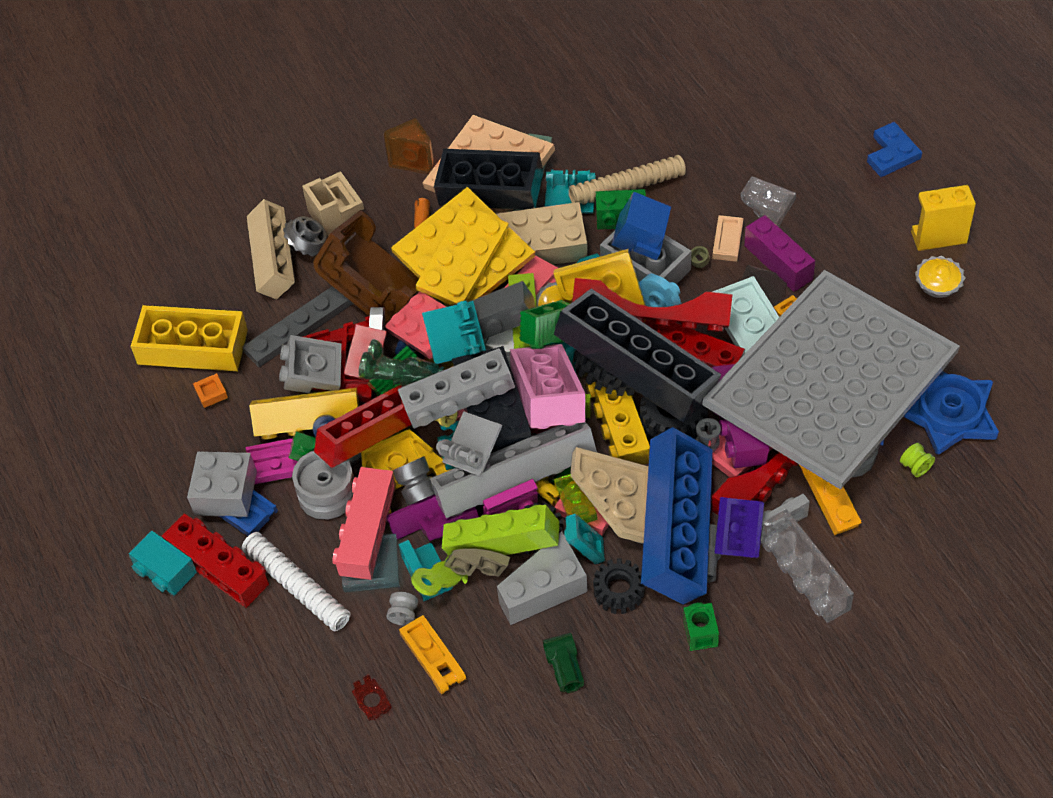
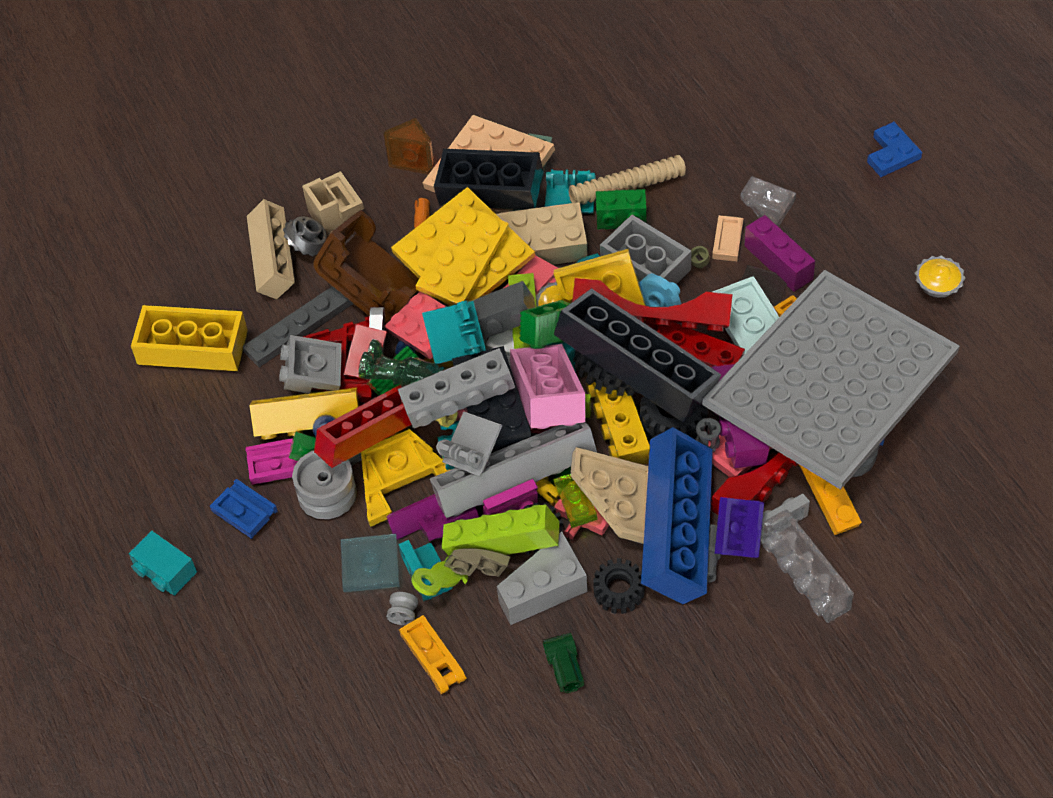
red brick [161,513,269,608] -> none
light grey brick [187,452,257,517] -> none
orange plate [193,373,228,408] -> none
white piece [242,532,350,631] -> none
coral brick [333,467,396,580] -> none
clear red piece [352,674,392,721] -> none
flat silver wheel [392,456,435,506] -> none
teal plate [564,513,605,564] -> none
blue plate [611,192,671,260] -> none
green brick [683,603,719,651] -> none
lime wheel [900,443,935,477] -> none
blue plate [903,371,999,455] -> none
yellow panel [911,185,976,251] -> none

